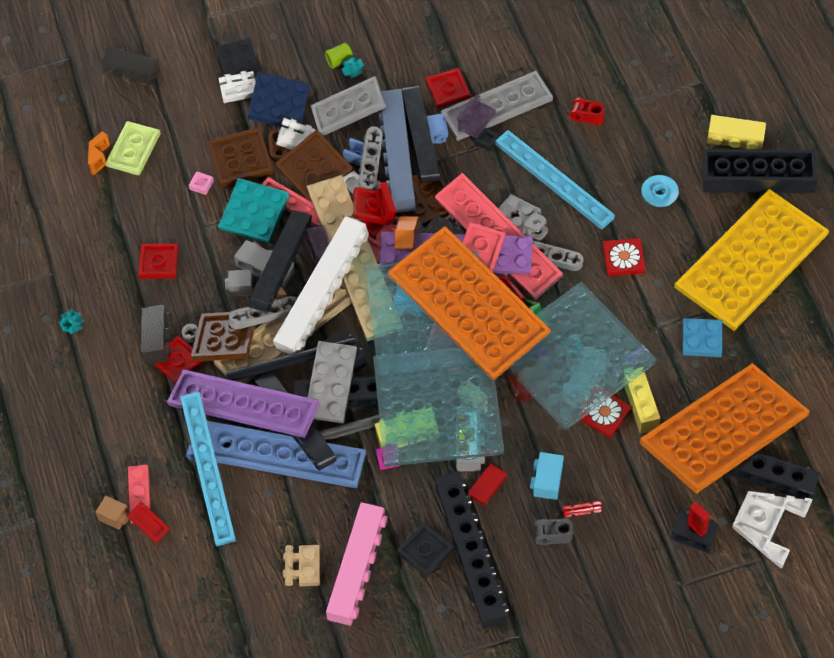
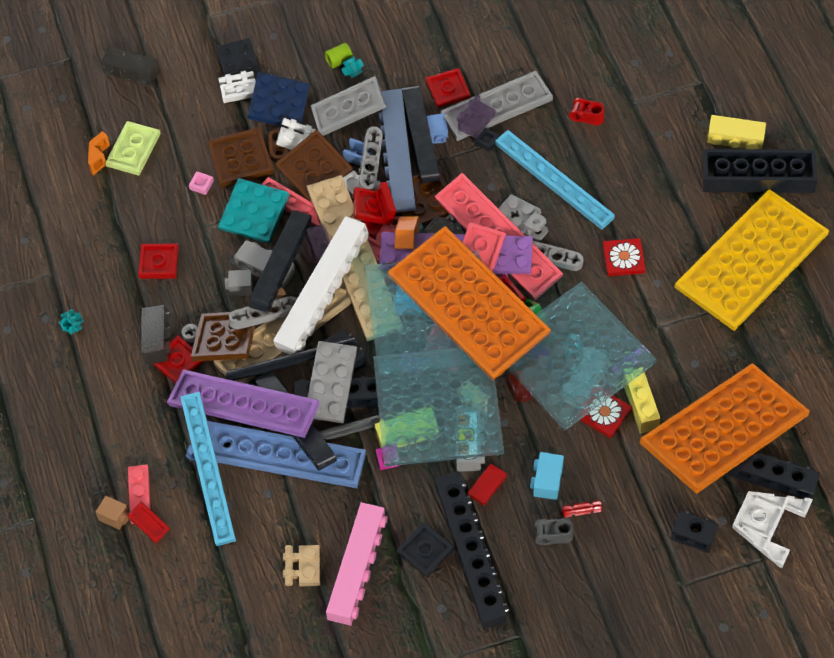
medium azure dish [641,175,679,207] -> none
dark azure plate [682,318,722,357] -> none
red tile [687,501,710,537] -> none

